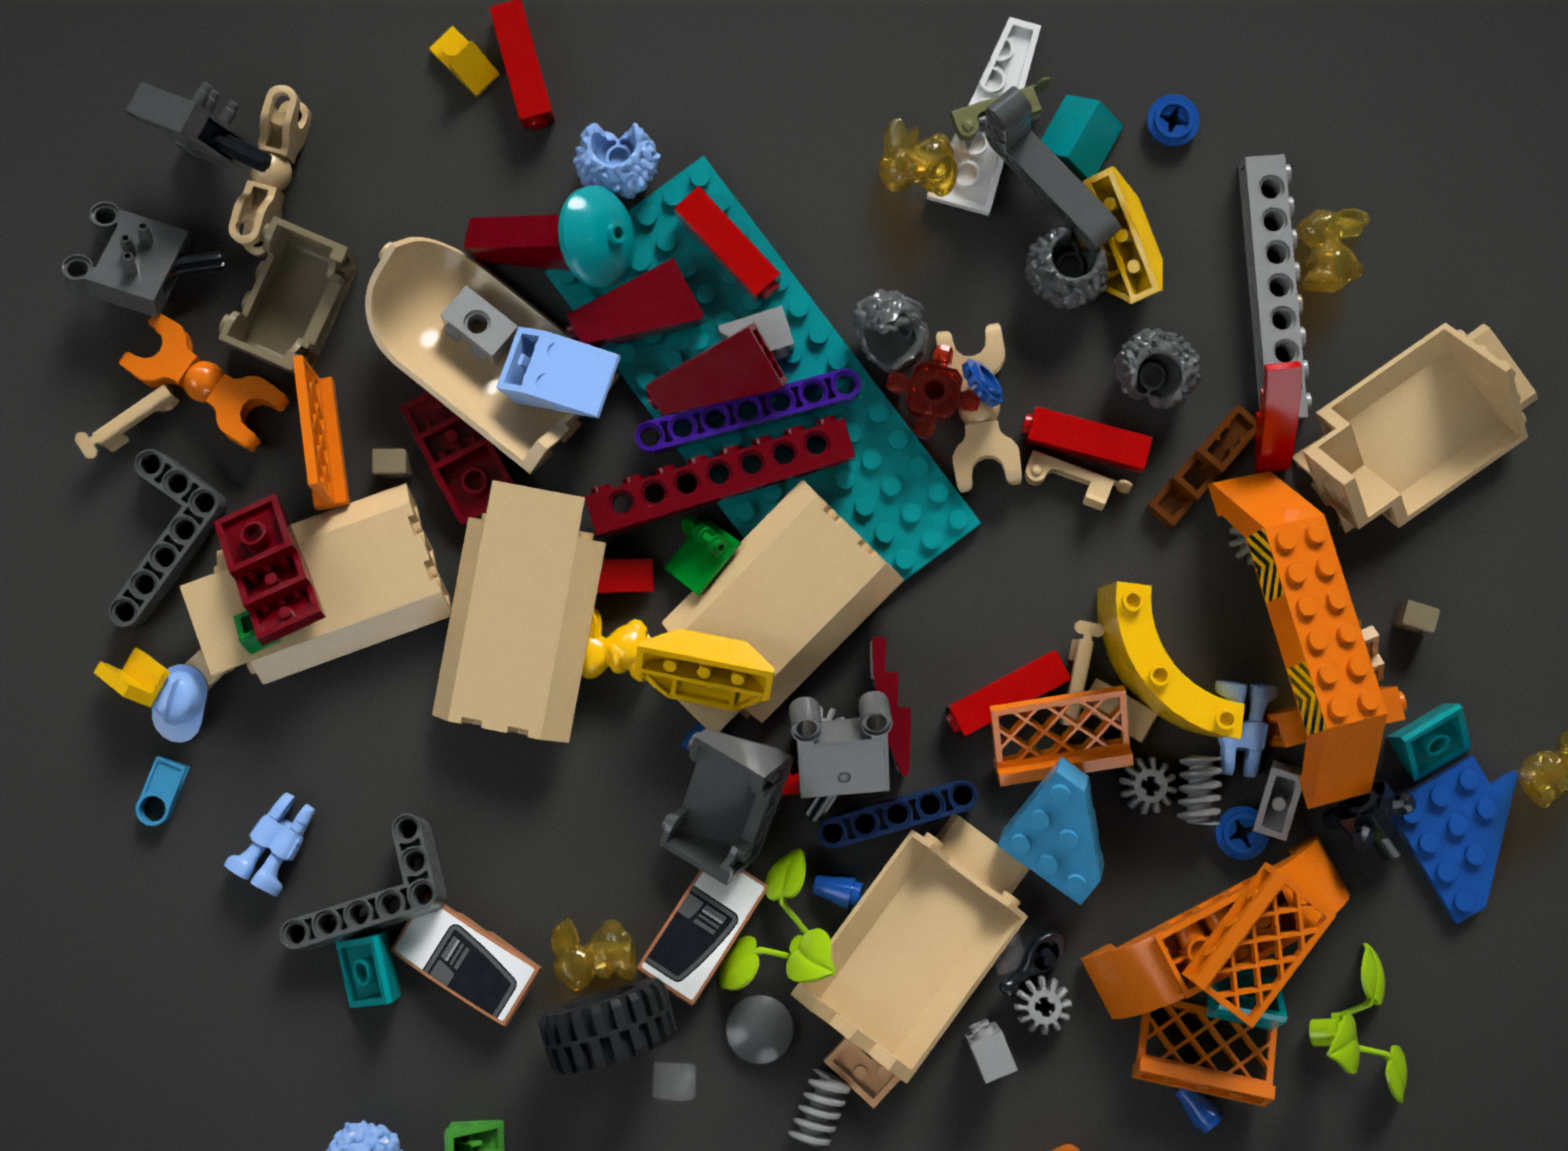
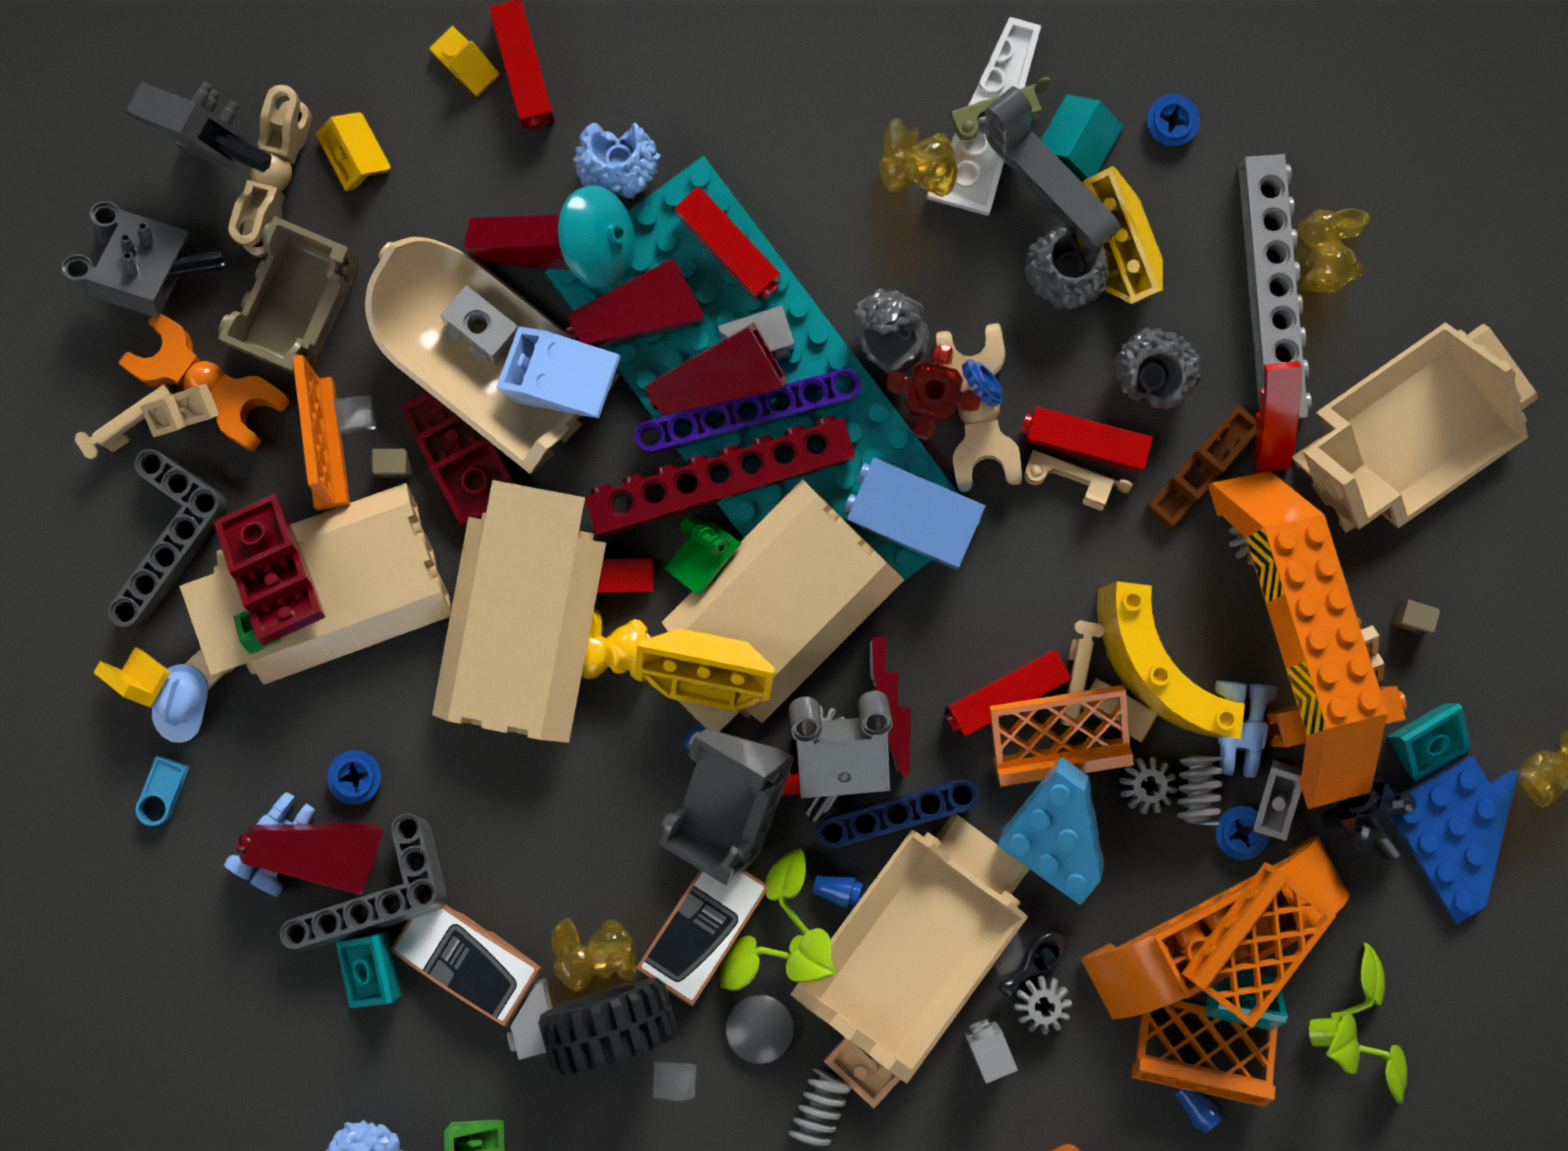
none -> tan slope [140,383,219,437]
none -> dark red slope [236,823,384,895]
none -> yellow panel [315,112,391,191]
none -> blue gear [327,750,382,804]
none -> clear slope [334,395,377,434]
none -> light grey slope [507,978,553,1060]
none -> medium blue brick [843,457,985,570]

